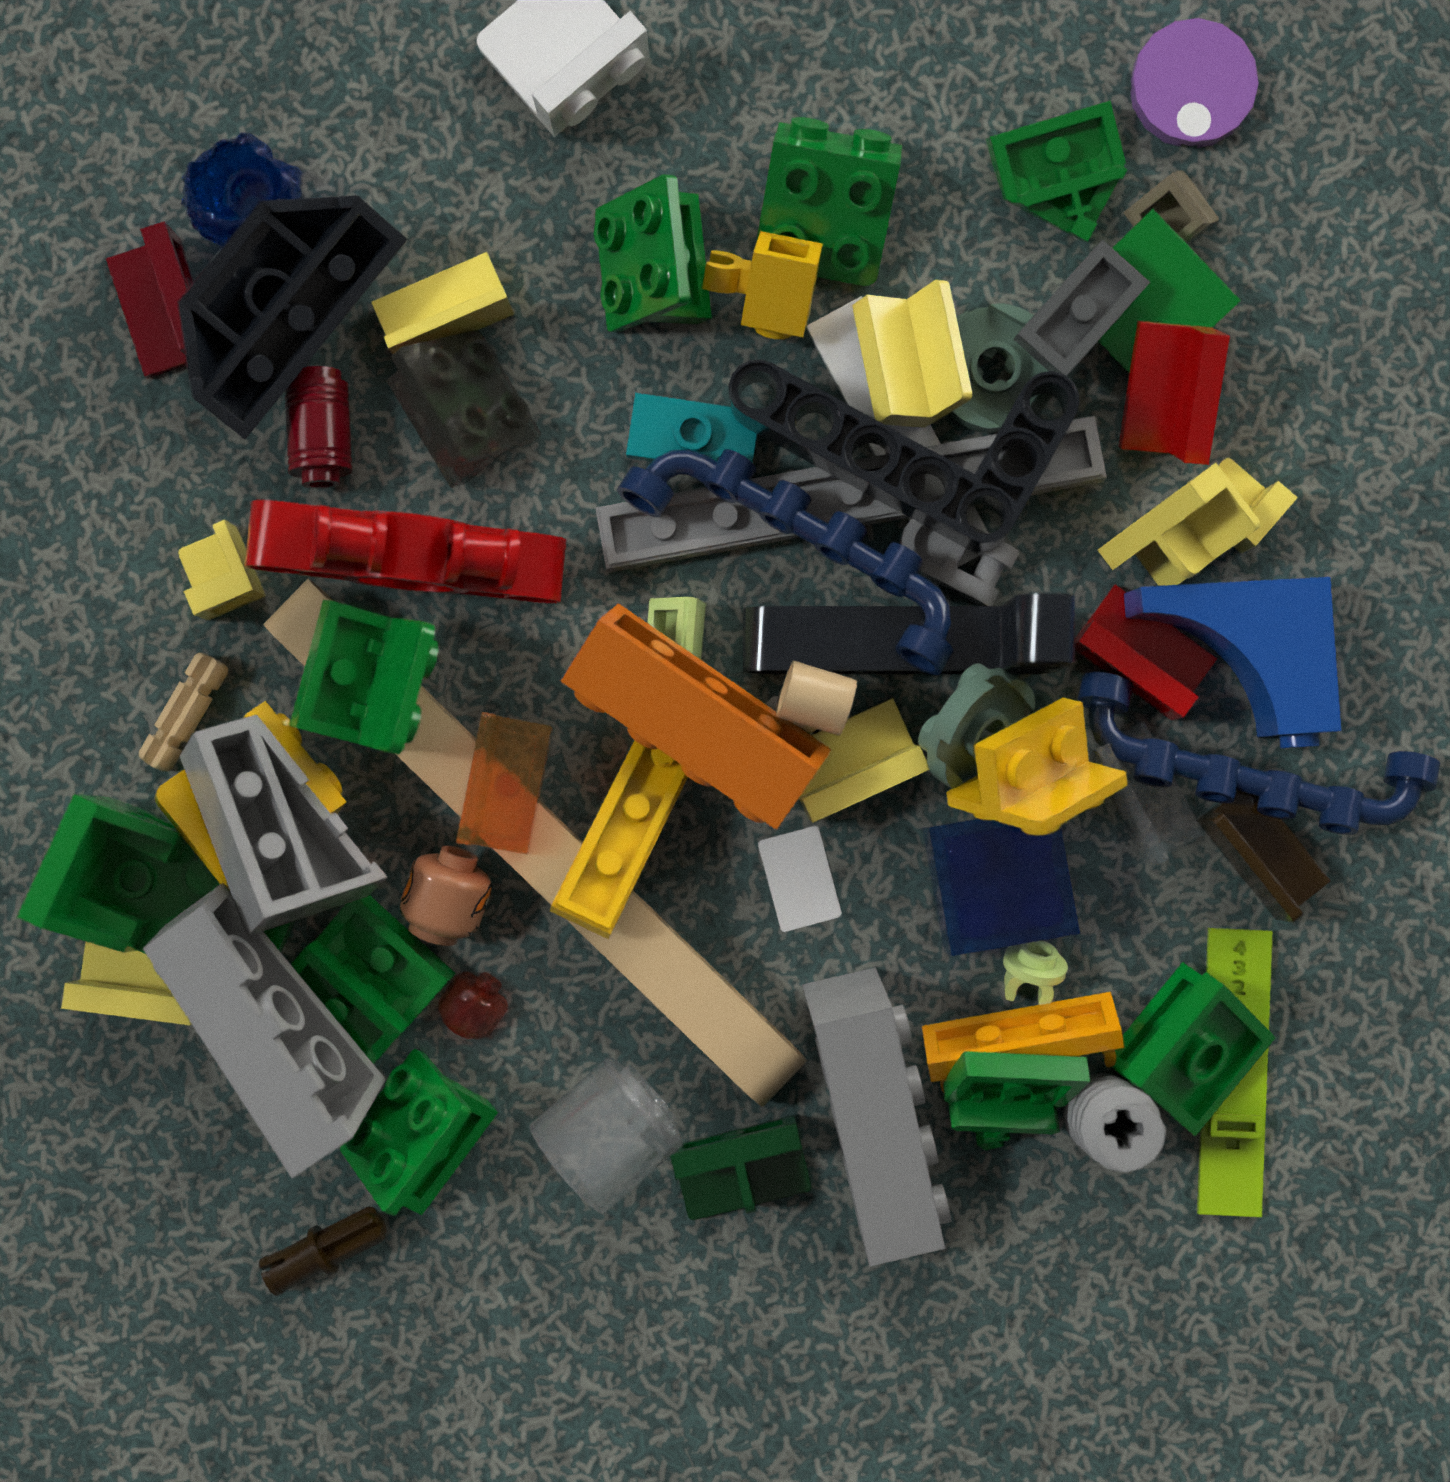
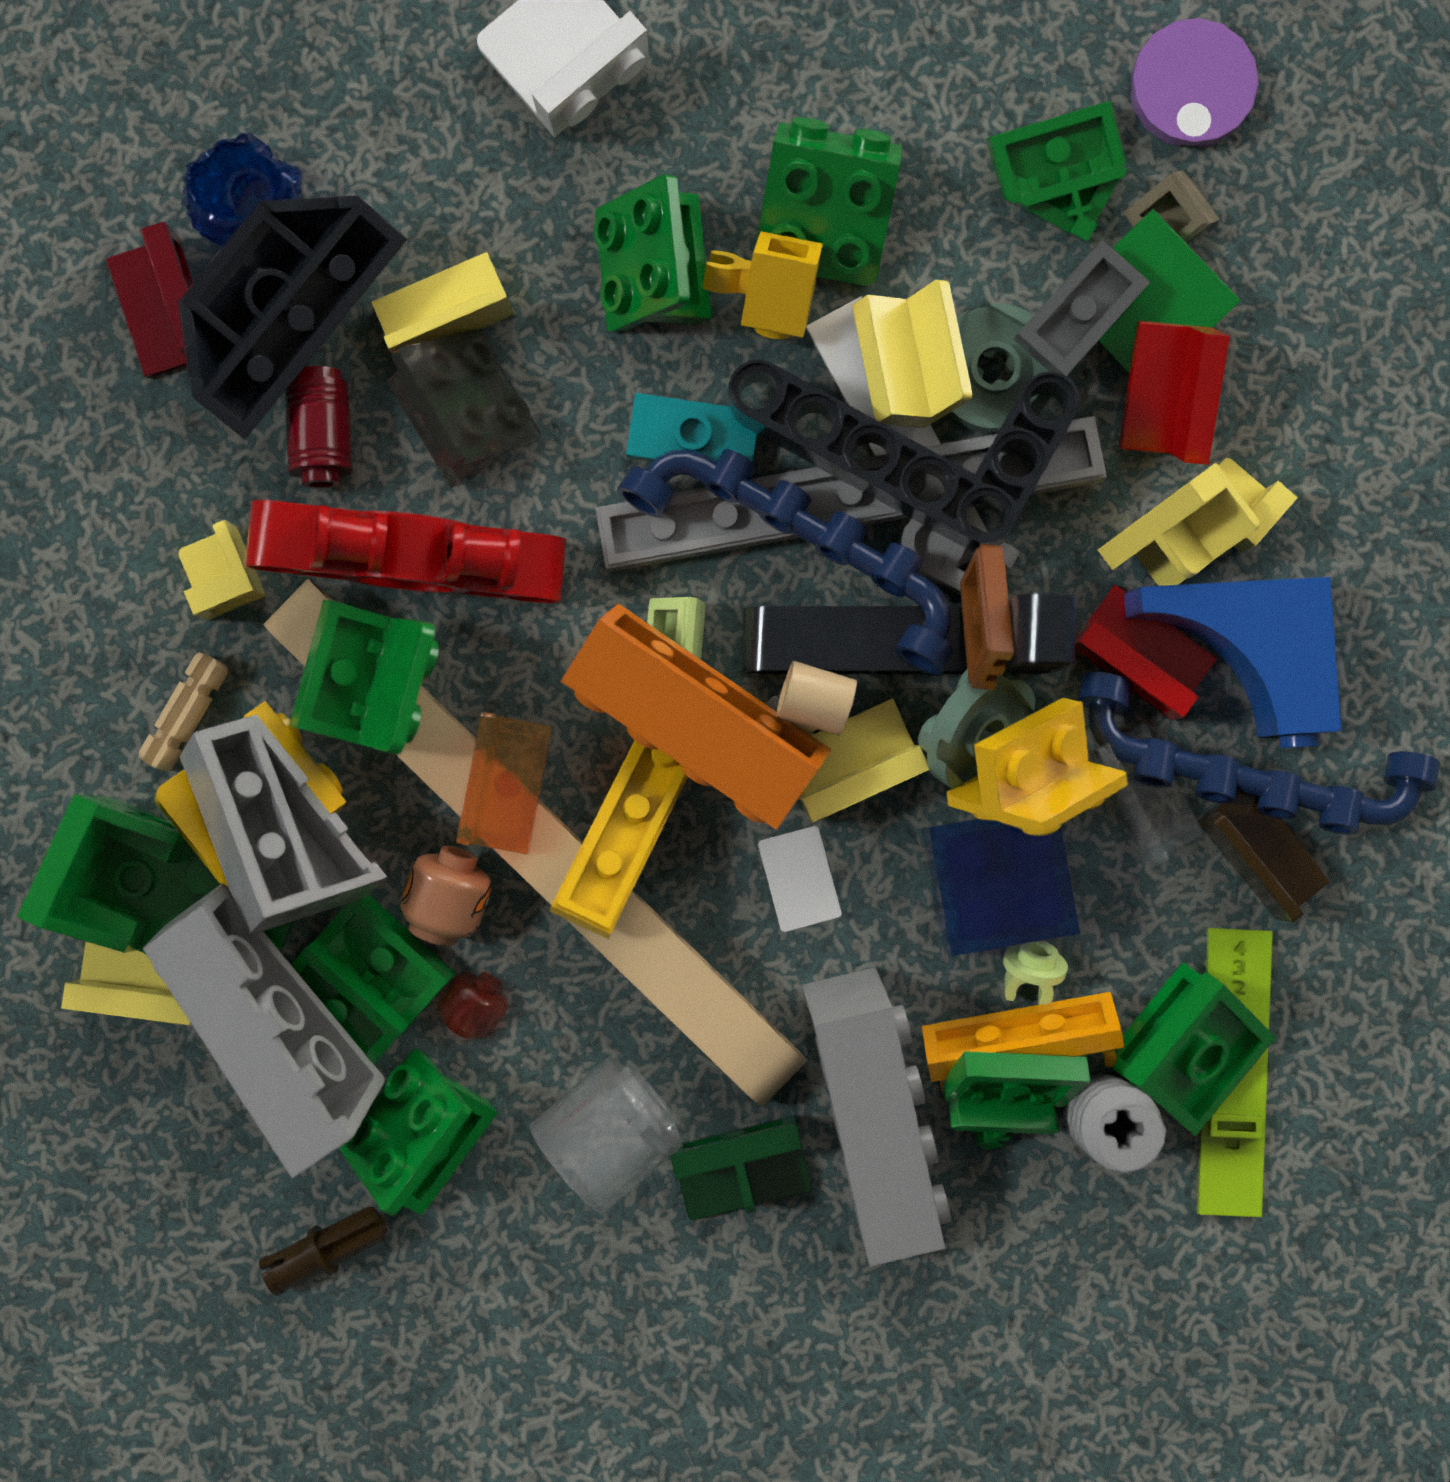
none -> dark orange tile [960,543,1014,690]

